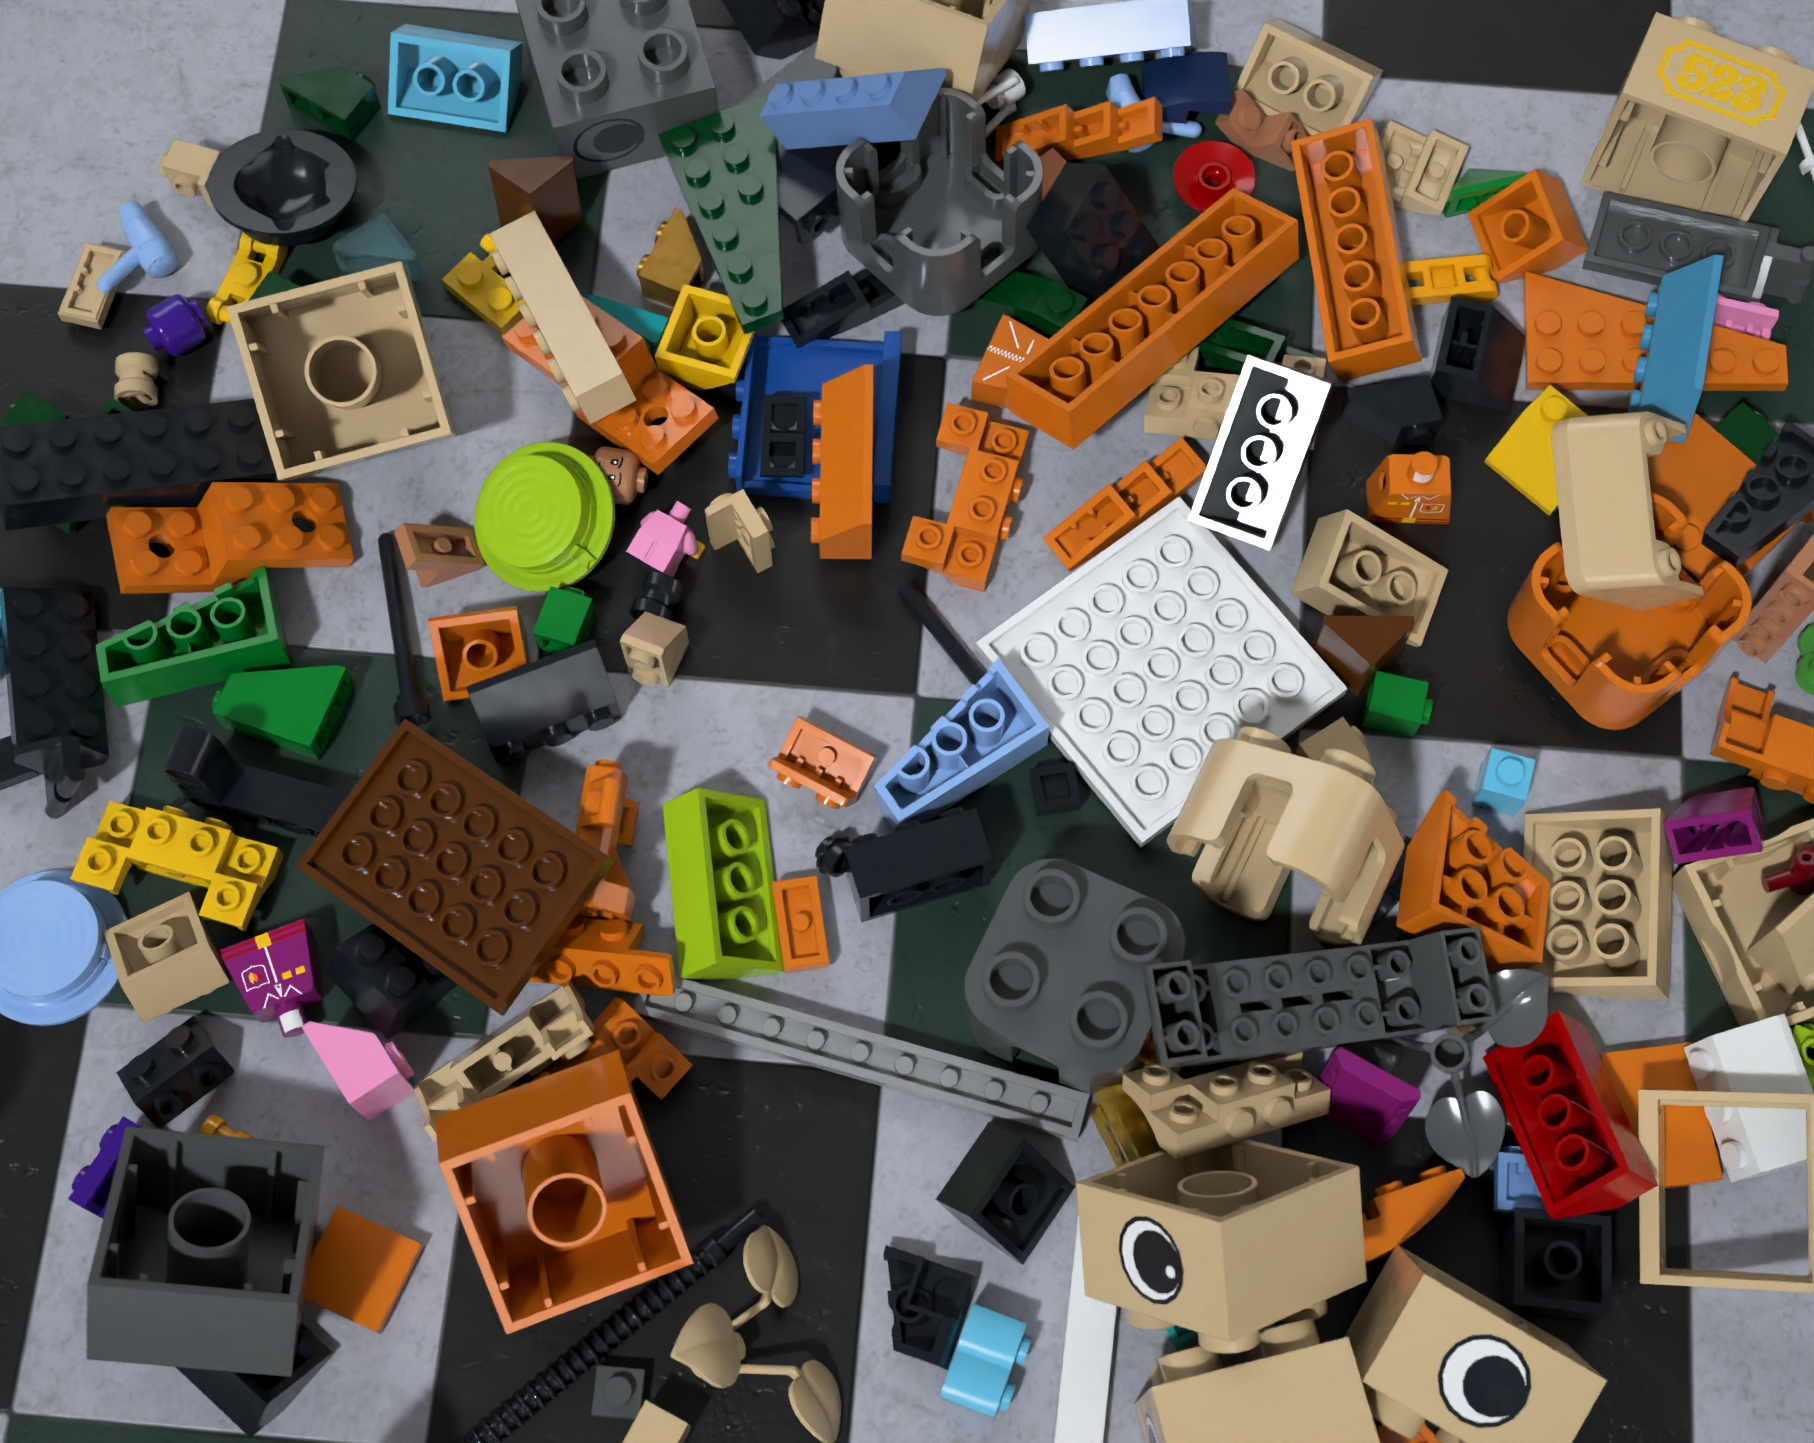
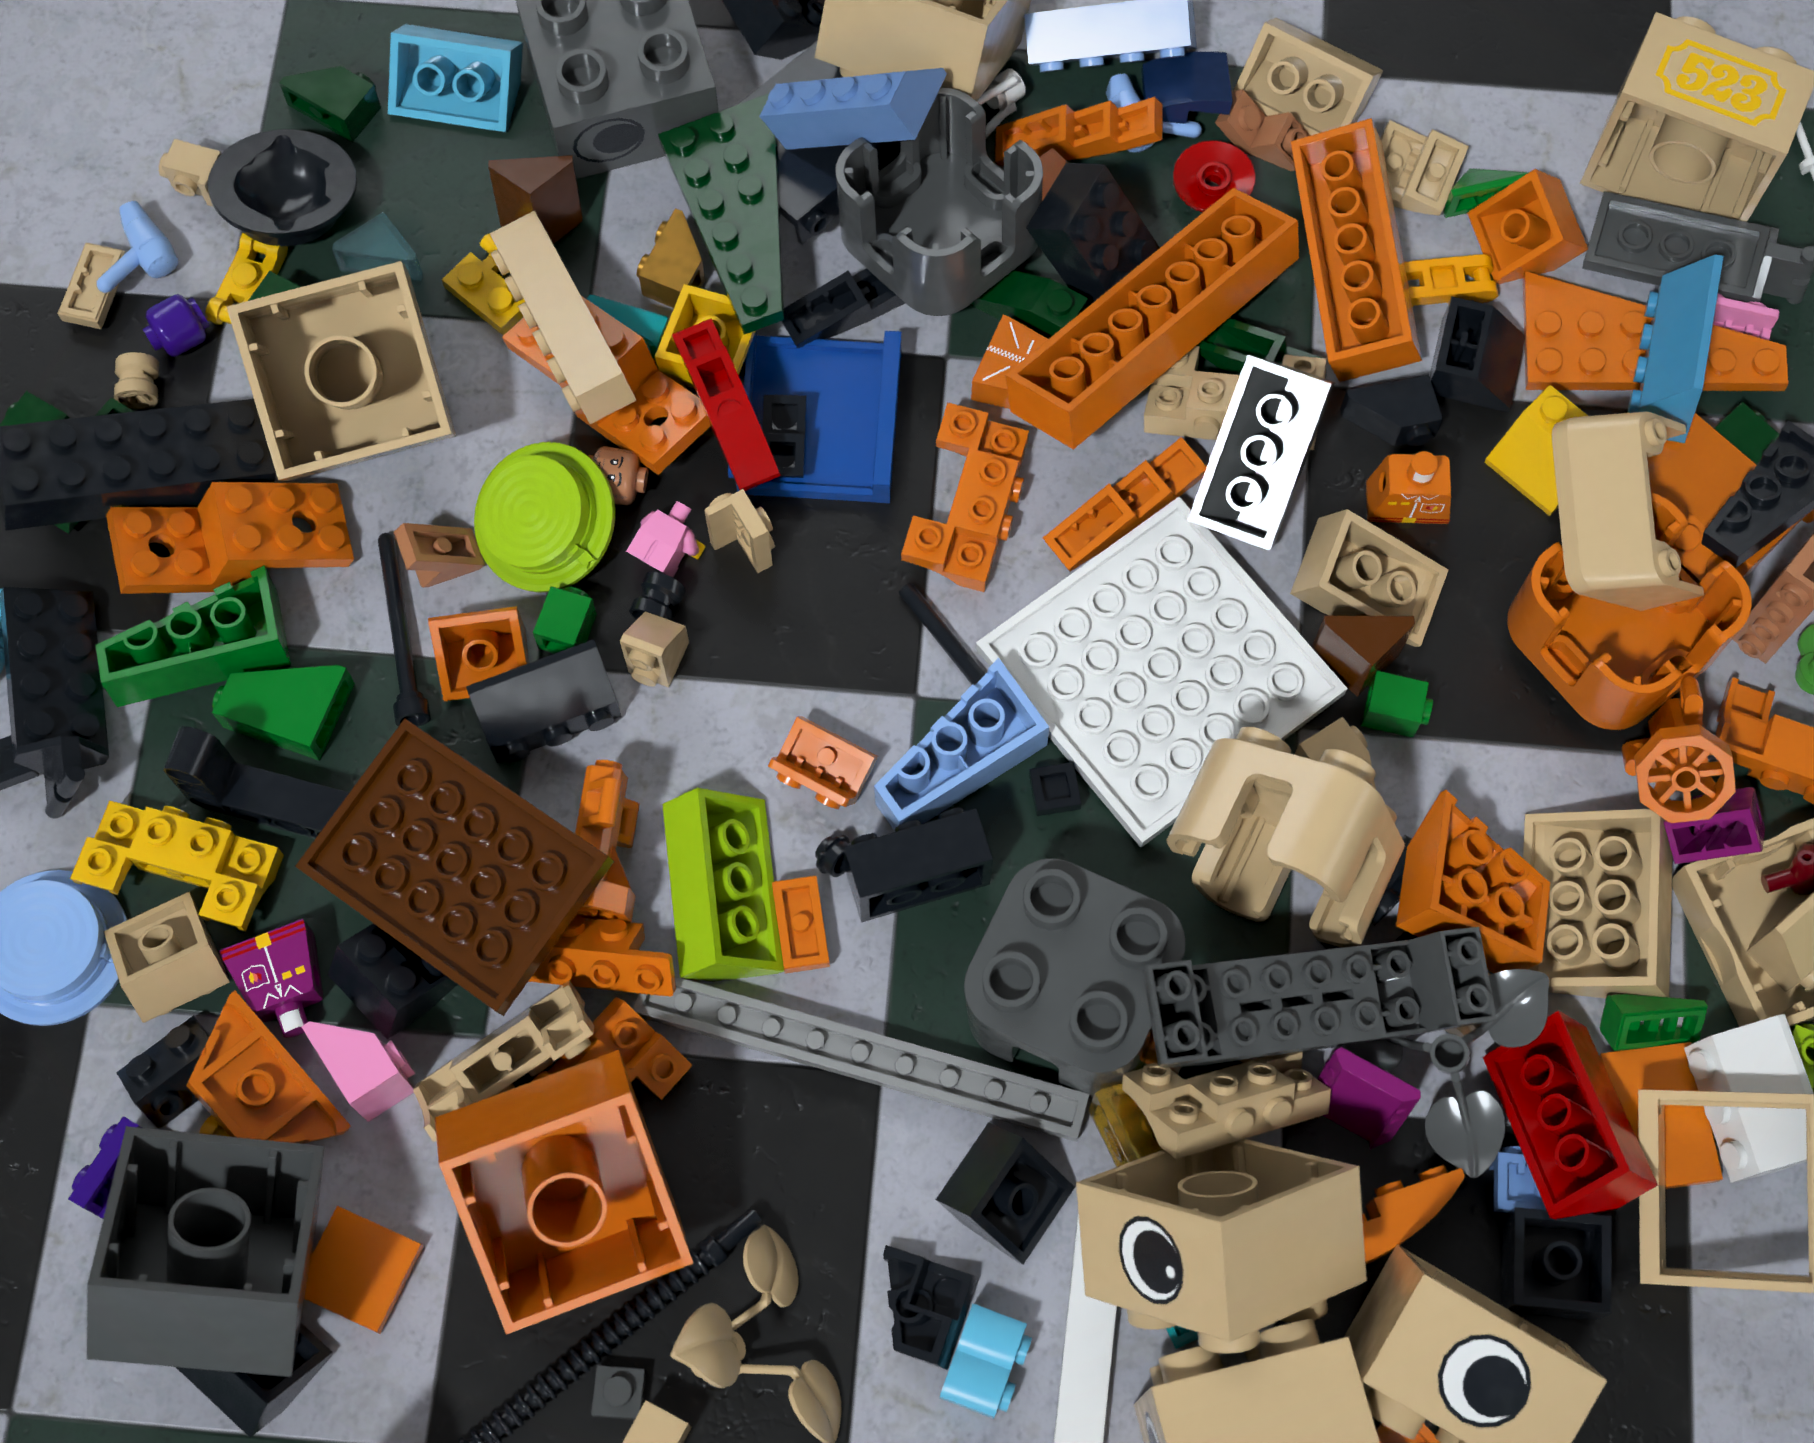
orange slope [811,364,874,559] -> none
medium azure brick [1471,748,1536,817] -> none
none -> orange wing [186,991,351,1144]
none -> red slope [672,318,781,491]
none -> green slope [1600,994,1708,1051]
none -> orange piece [1621,677,1736,823]

